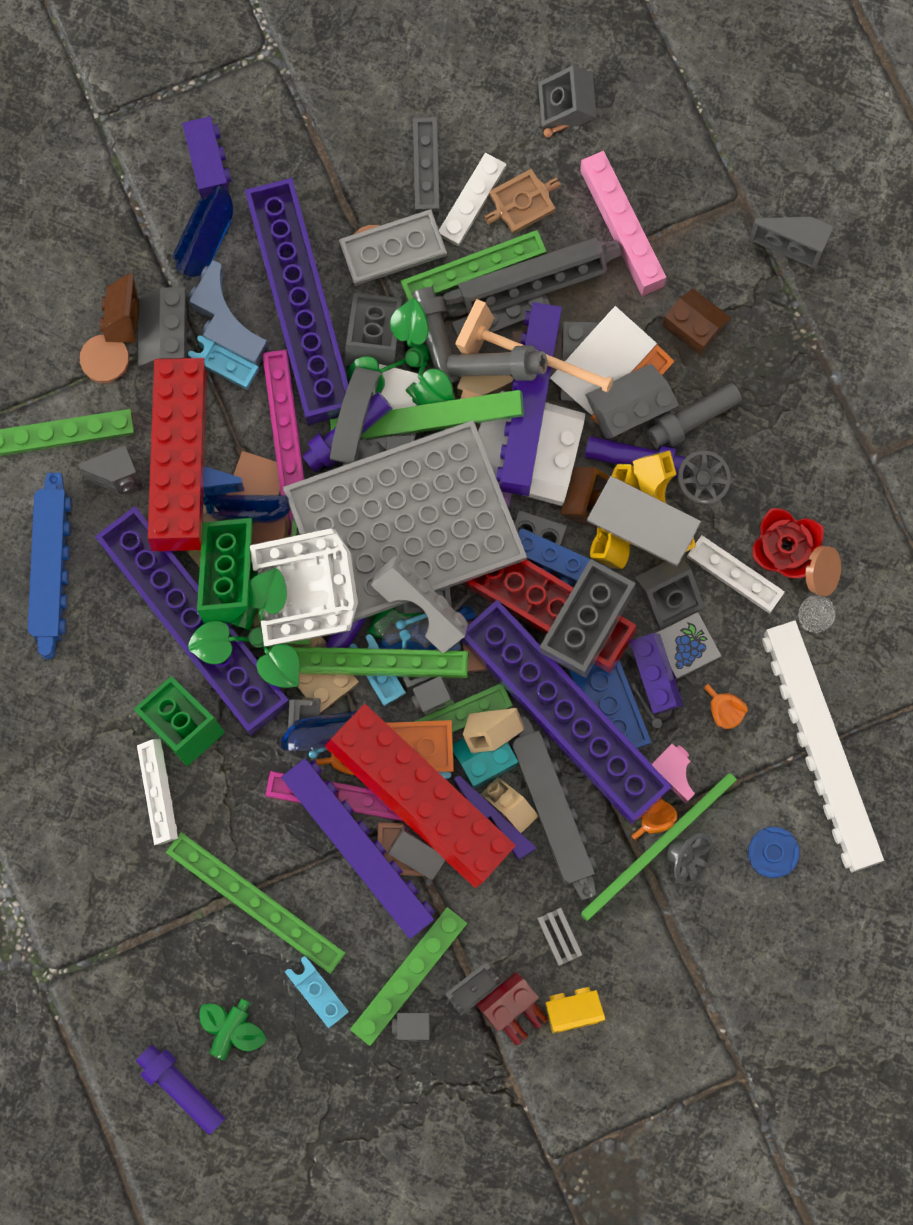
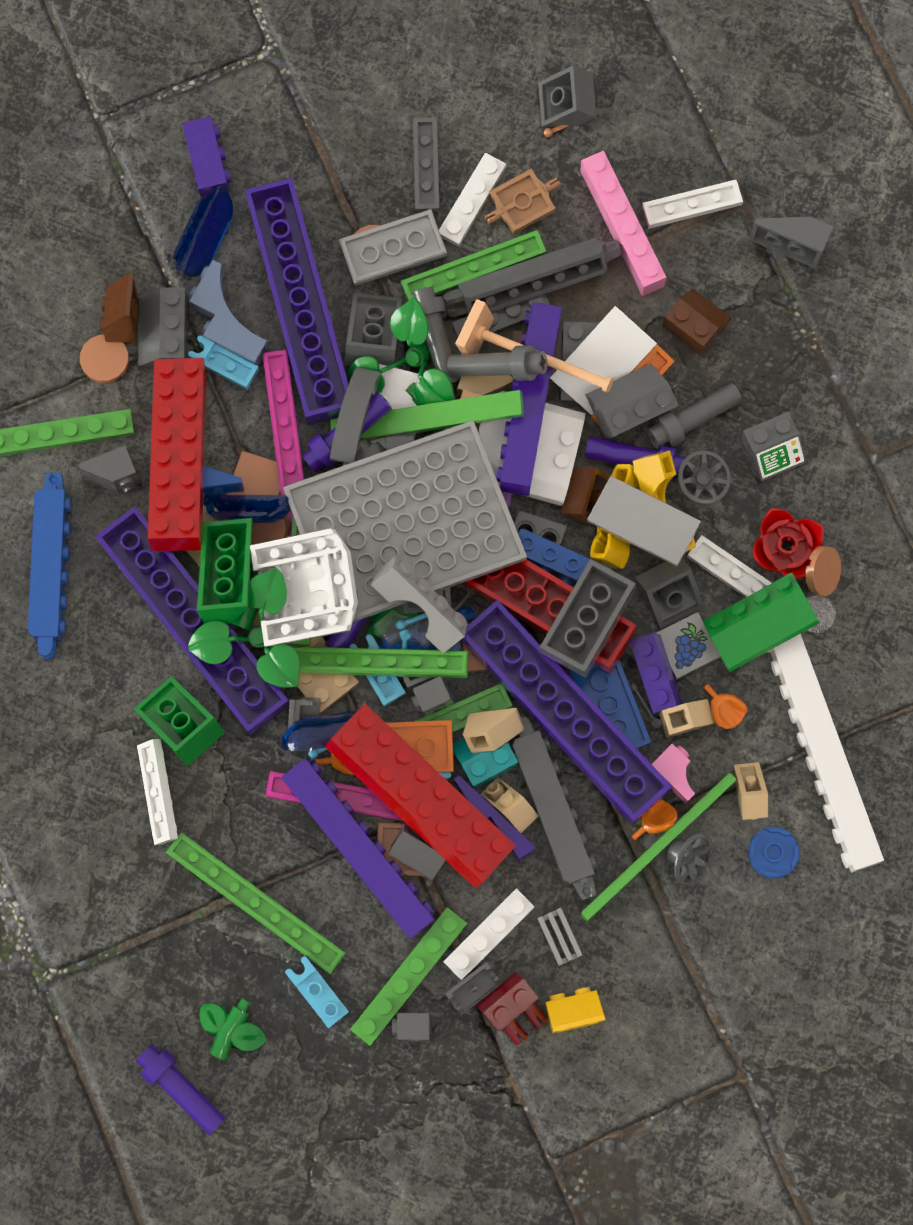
none -> white plate [443,889,534,981]
none -> white plate [642,180,743,228]
none -> tan slope [659,699,715,738]
none -> green slope [702,572,820,672]
none -> tan slope [734,762,768,820]
none -> dark grey slope [740,411,806,482]

